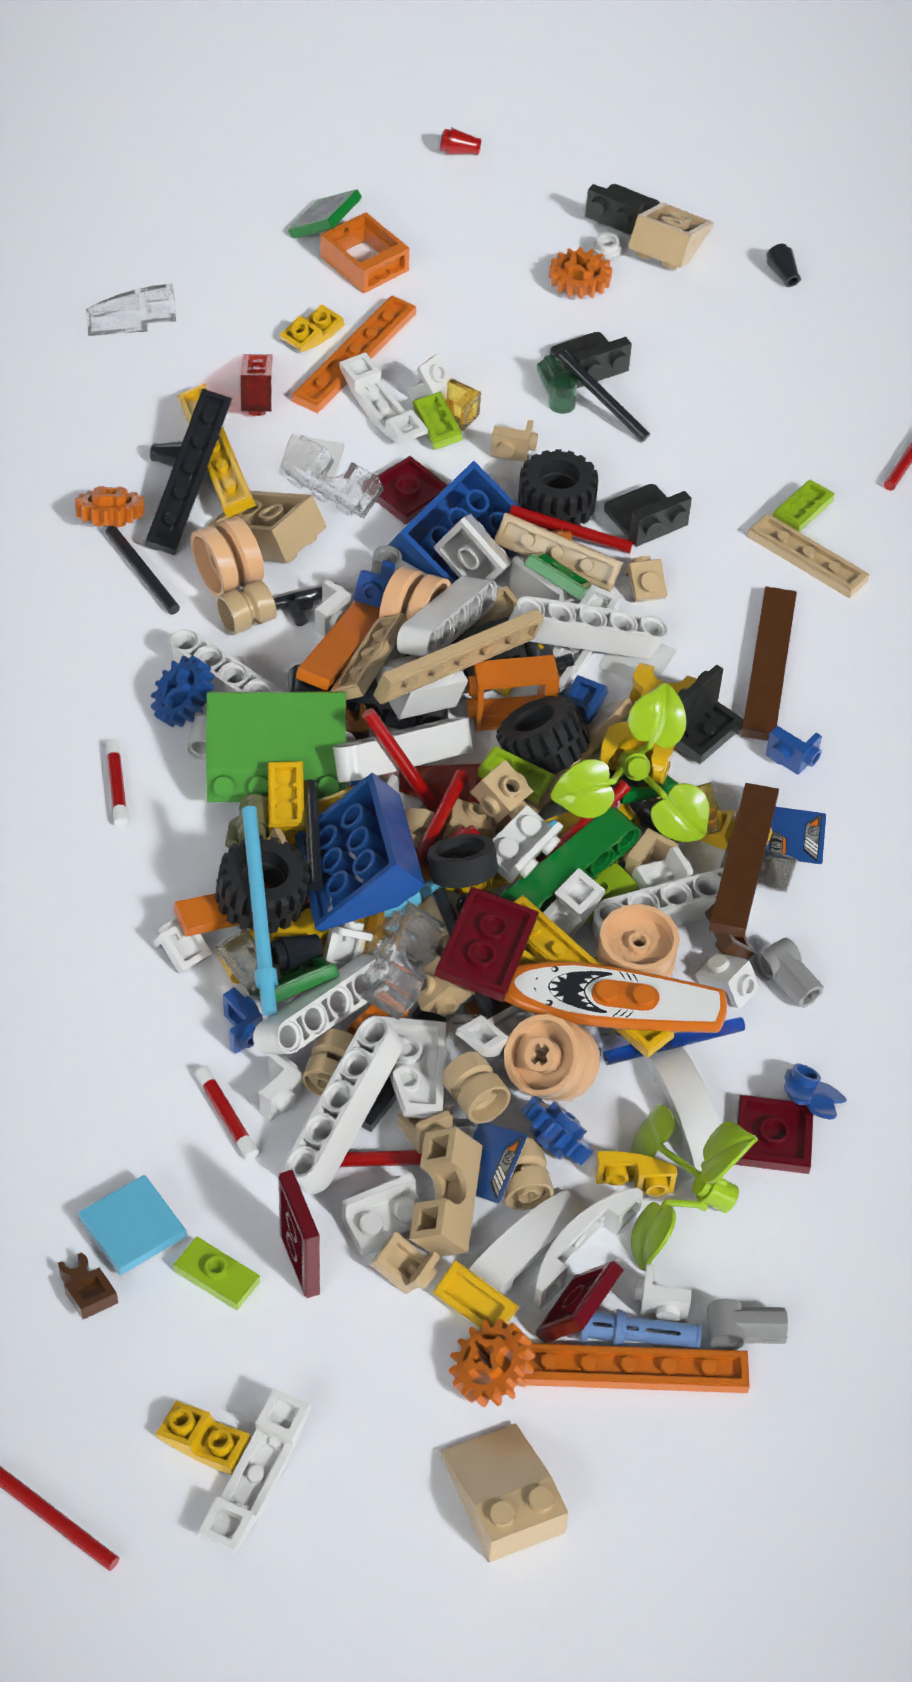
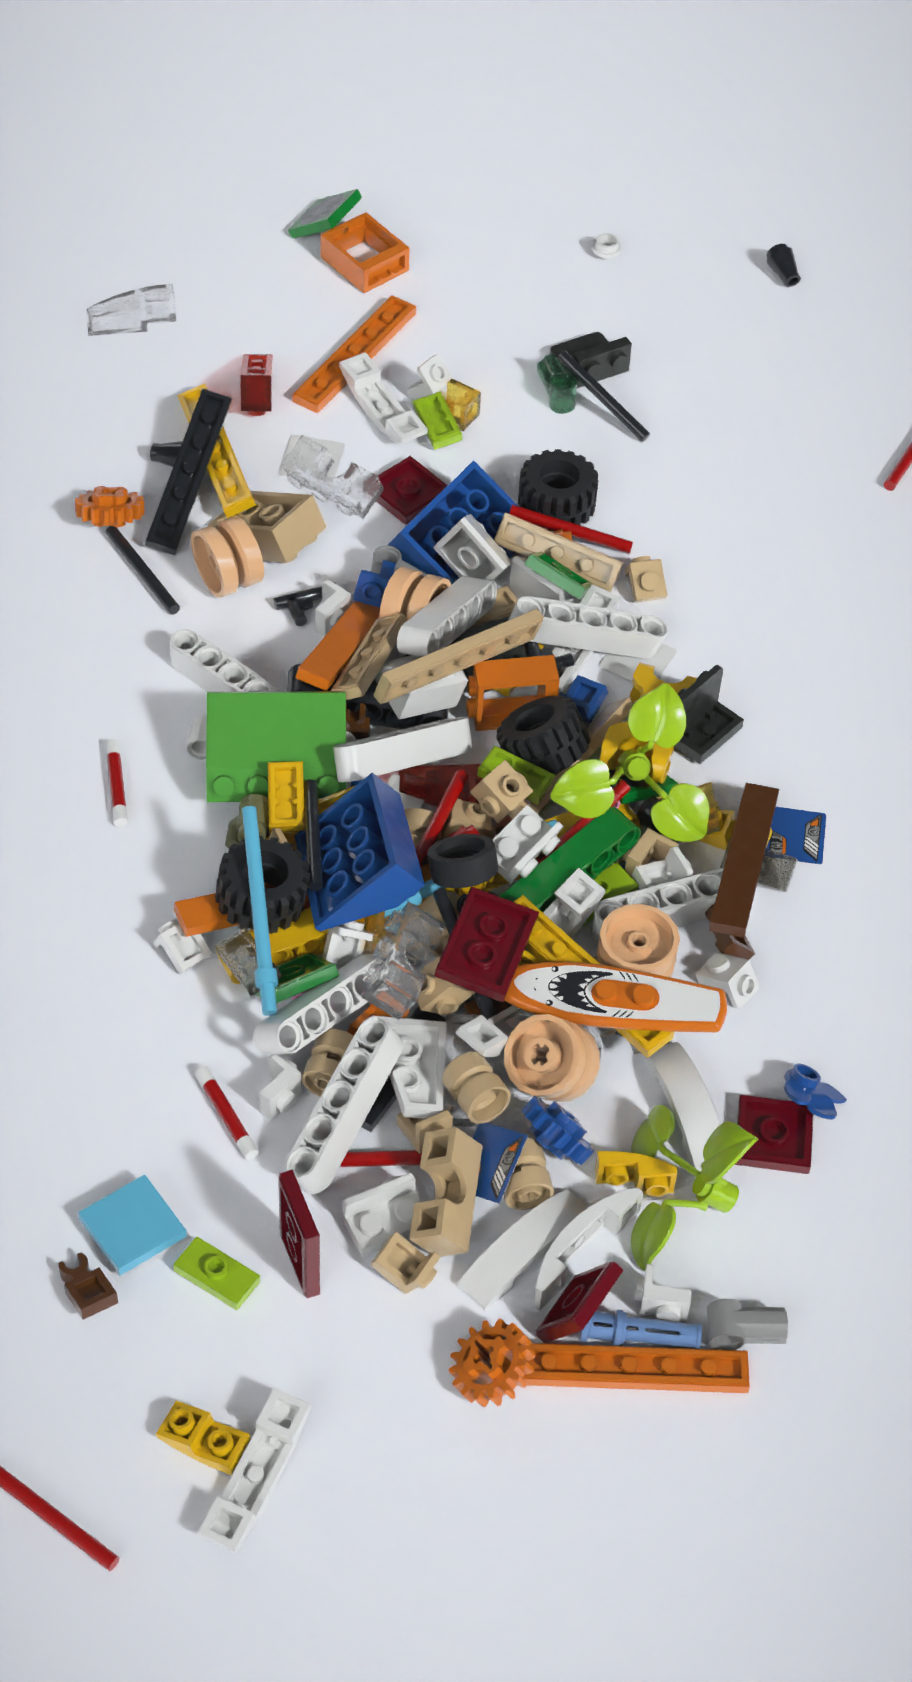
blue gear [150,655,215,728] -> none
tan wheel [216,580,277,635] -> none
blue bracket [223,987,263,1054] -> none
black cone [270,934,323,972] -> none
yellow slope [280,304,345,352] -> none
red bar [362,708,439,812] -> none
yellow tile [433,1260,520,1329] -> none
red cone [440,127,482,155] -> none
tan slope [440,1423,569,1563] -> none
tan bracket [491,419,538,462] -> none
orange gear [549,247,613,299] -> none
pearl dark grey bracket [585,183,660,236] -> none
clear blue bar [603,1017,745,1066] -> none
pearl dark grey bracket [604,484,692,547] -> none
tan slope [628,202,714,270] -> none
reddish brown tile [741,586,797,741] -> none
tan tile [747,513,870,599] -> none
light grey piece [753,937,824,1008] -> none
blue bracket [766,726,822,775] -> none
lime plate [773,479,835,532] -> none

